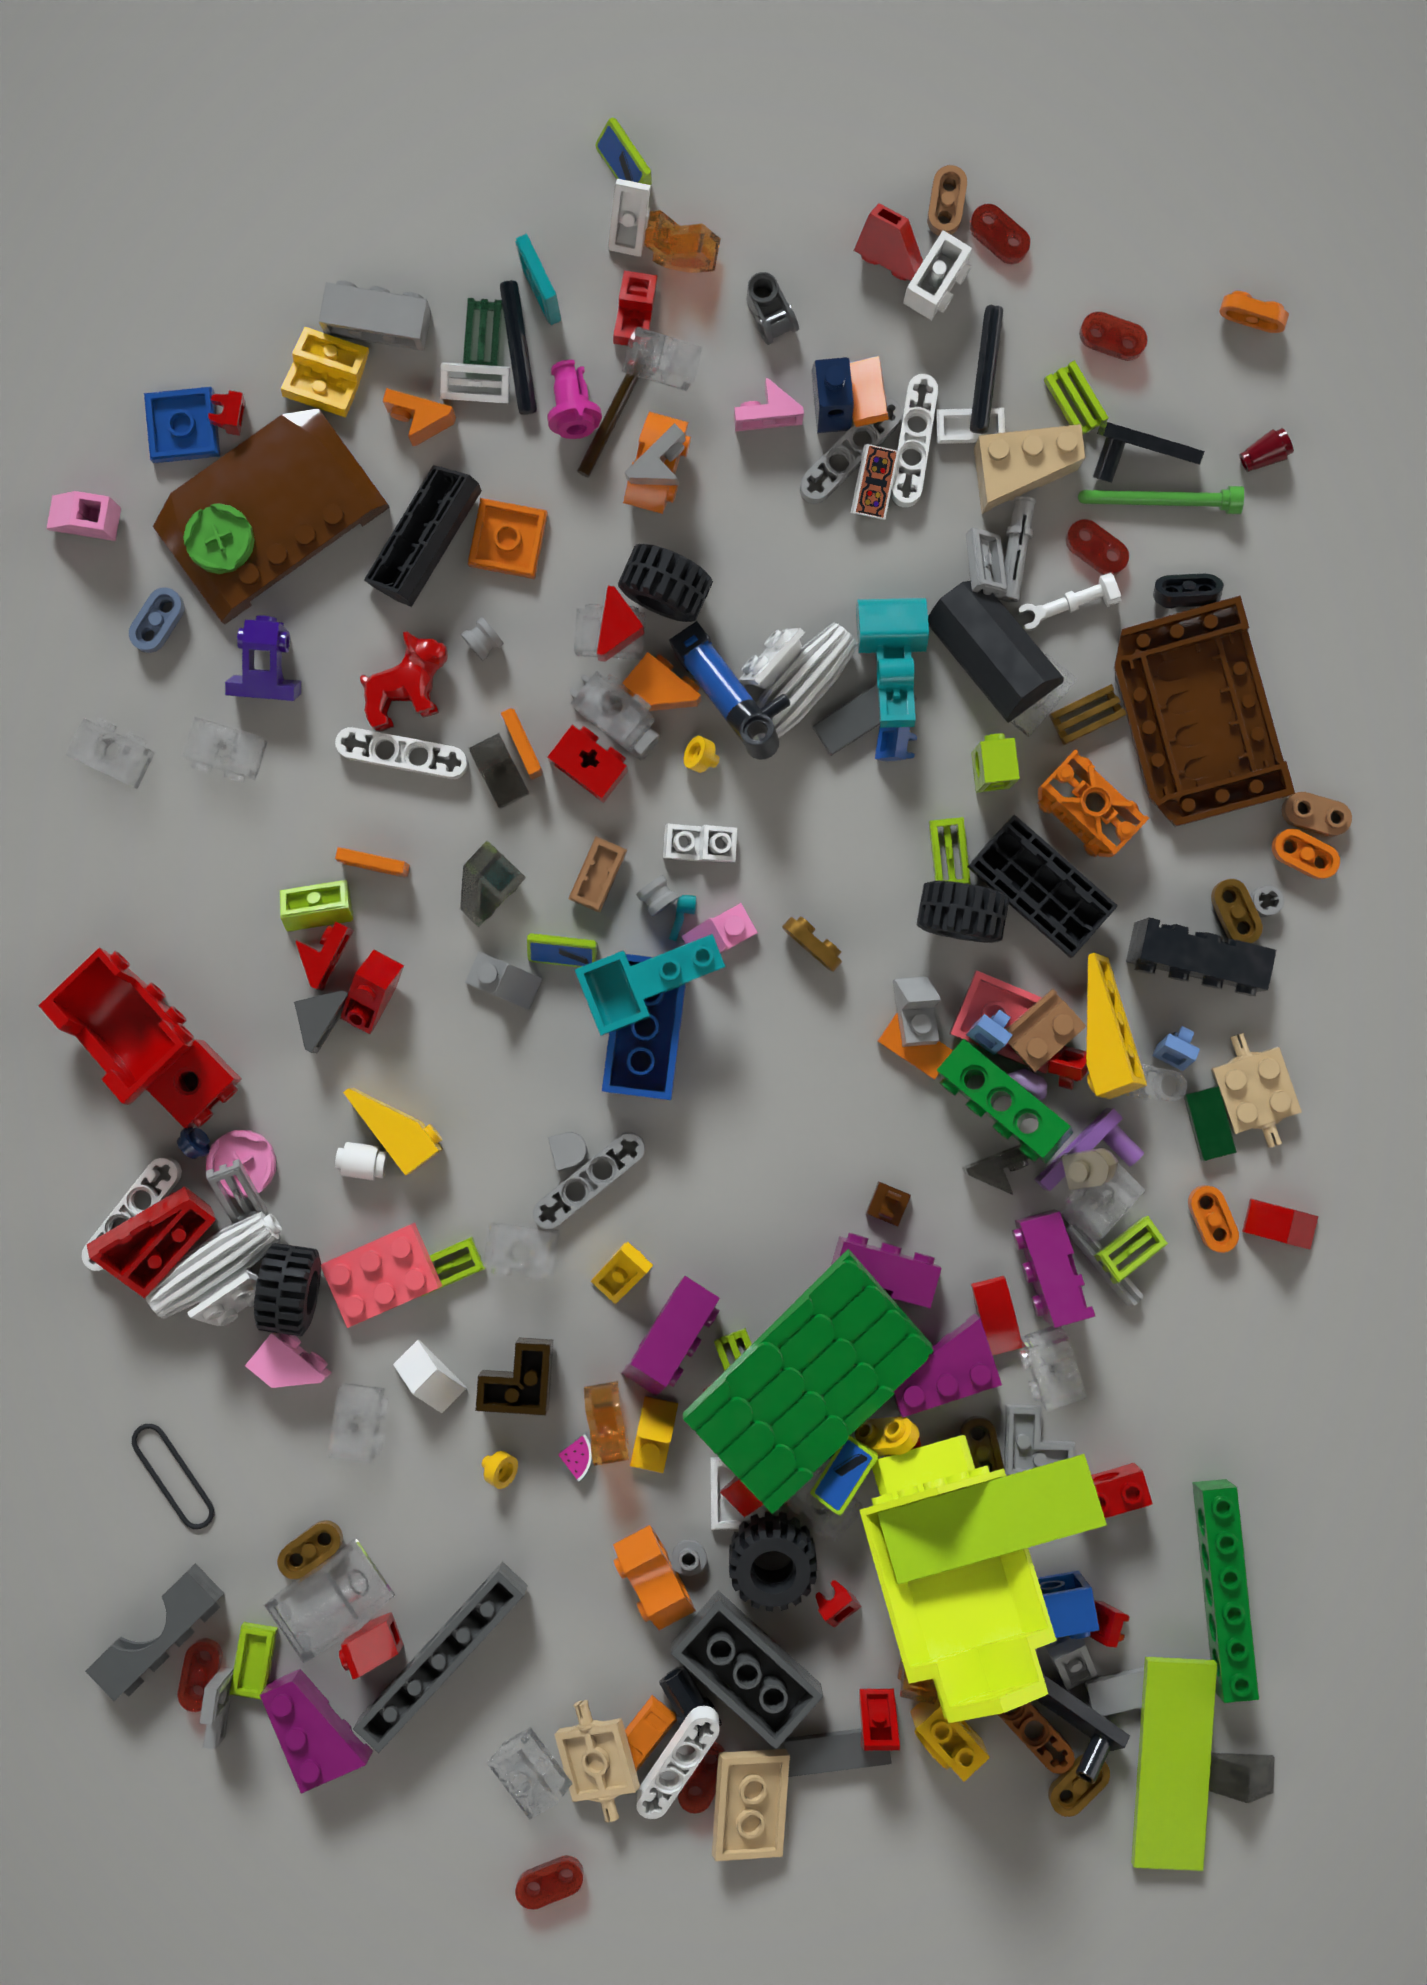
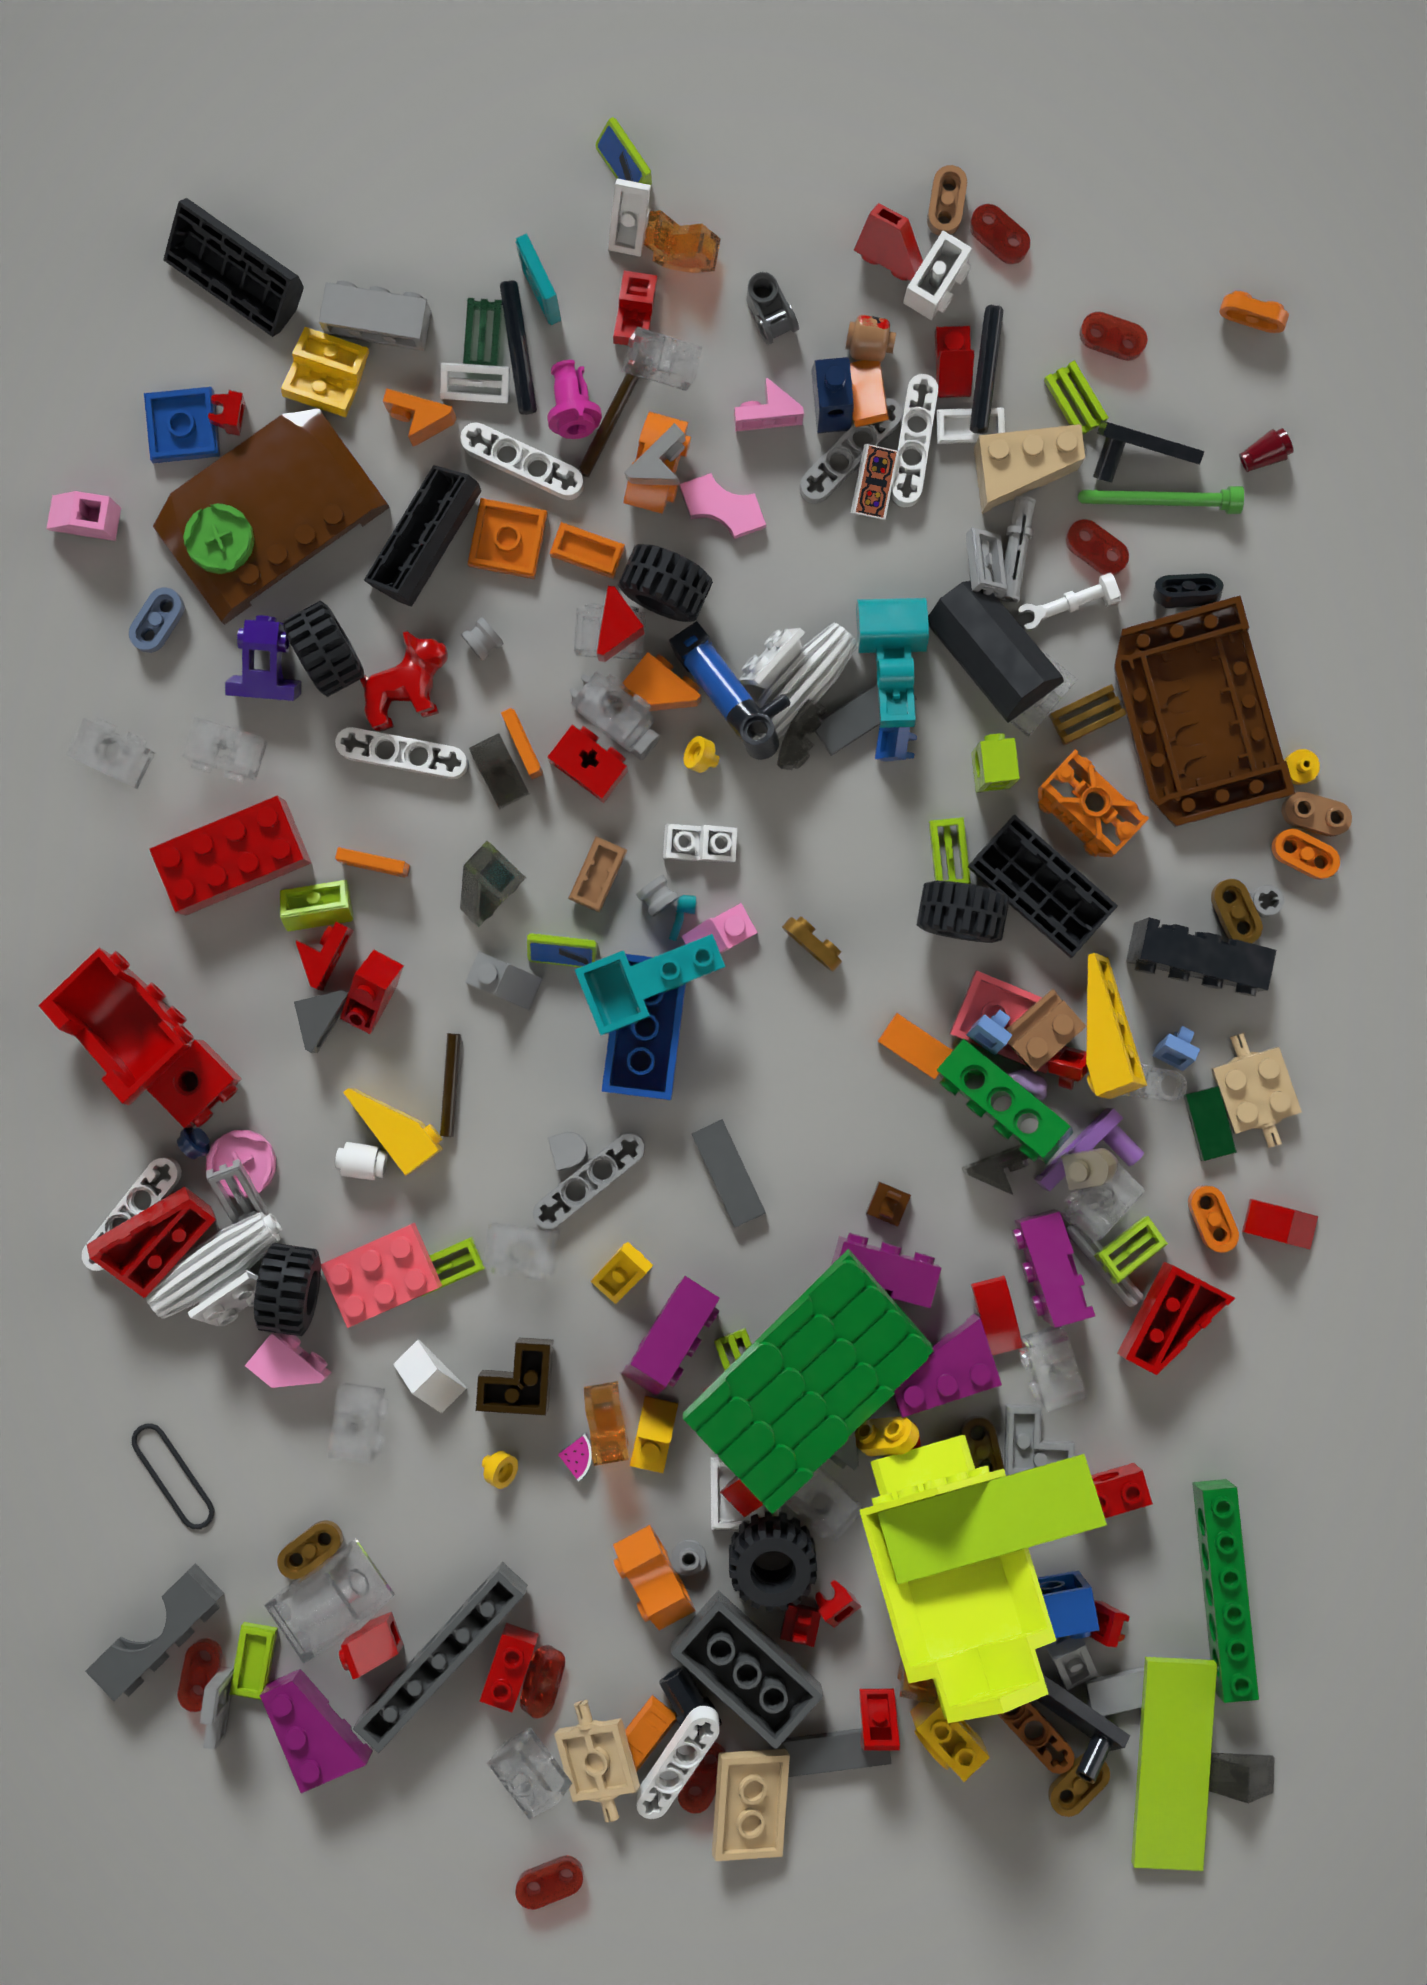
slope [809,1435,878,1516] -> none
light grey slope [893,977,941,1047] -> none
none -> red brick [149,795,312,916]
none -> black piece [163,198,304,337]
none -> black tyre [283,600,364,697]
none -> dark brown bar [440,1033,461,1137]
none -> white beam [460,422,584,500]
none -> red brick [479,1623,539,1713]
none -> clear red plate [520,1645,566,1719]
none -> orange tile [549,522,625,579]
none -> bright pink tile [679,473,766,539]
none -> dark grey tile [691,1119,766,1227]
none -> clear smoke slope [777,699,828,770]
none -> red tile [780,1602,821,1647]
none -> medium nougat head [845,315,896,363]
none -> red slope [935,326,974,398]
none -> red wedge [1117,1262,1235,1375]
none -> yellow tile [1284,749,1320,785]

